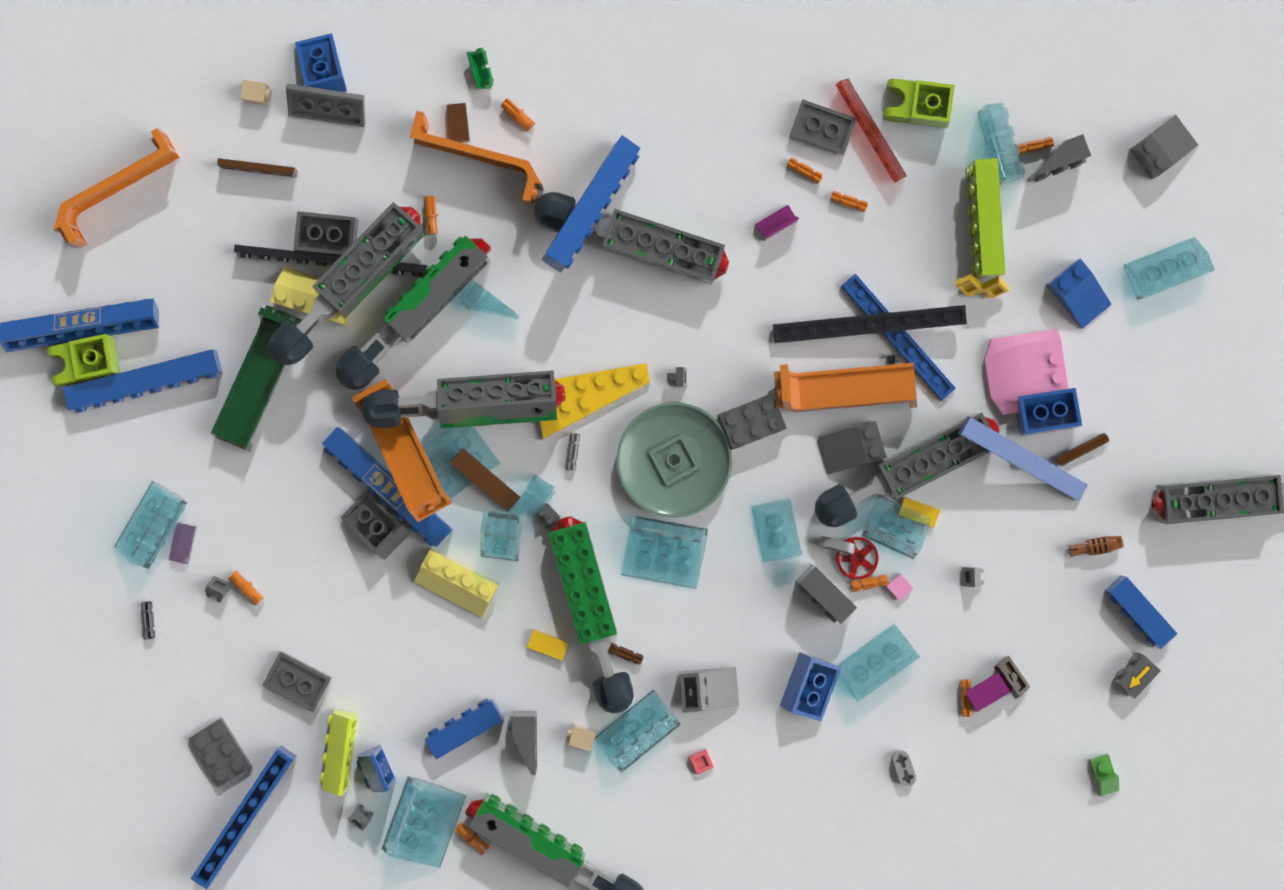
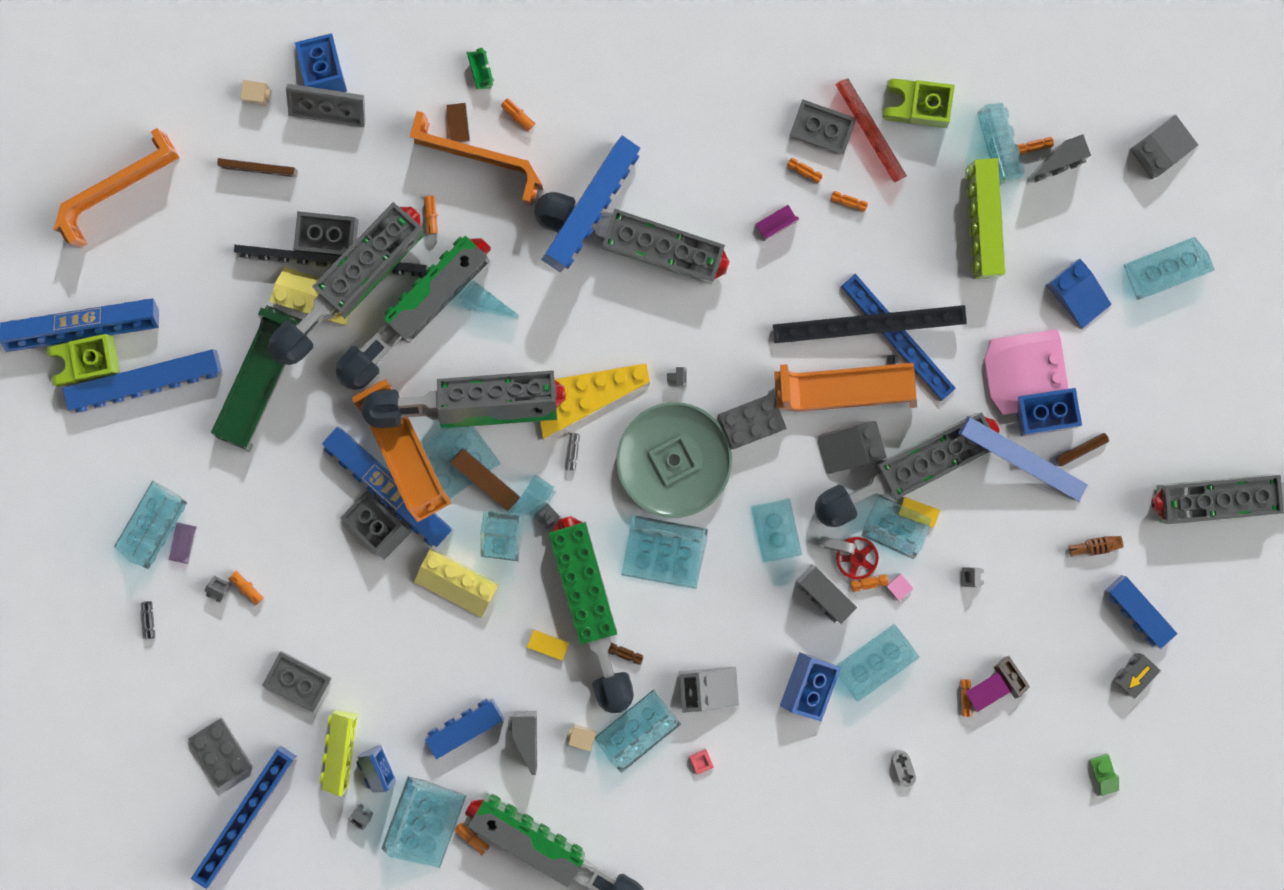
yellow tile [955,274,1009,298] -> none

